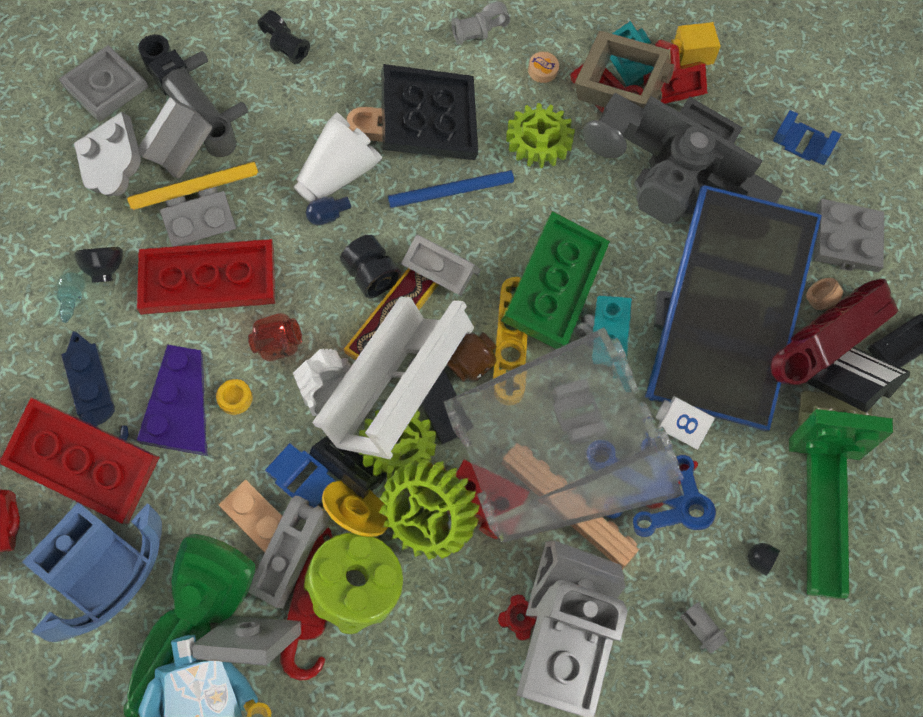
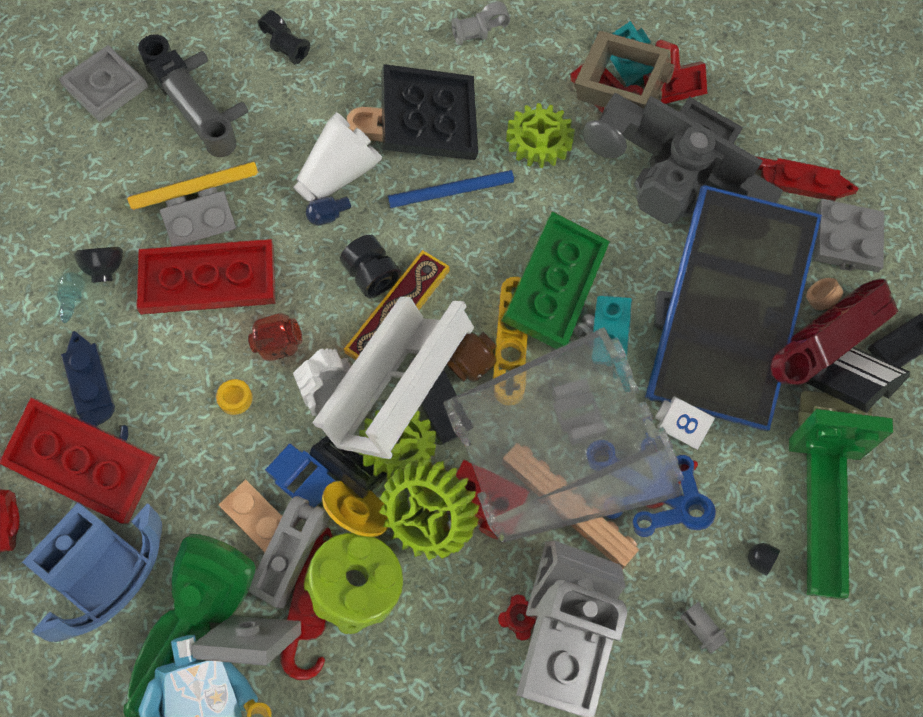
plate [74,112,141,196] -> none
dark purple wing [136,344,208,456] -> none
light grey panel [138,97,212,179] -> none
light grey panel [401,234,481,296] -> none
light nougat tile [528,52,559,83] -> none
yellow brick [670,22,721,66] -> none
blue piece [773,110,841,165] -> none
none -> red plate [755,156,859,201]

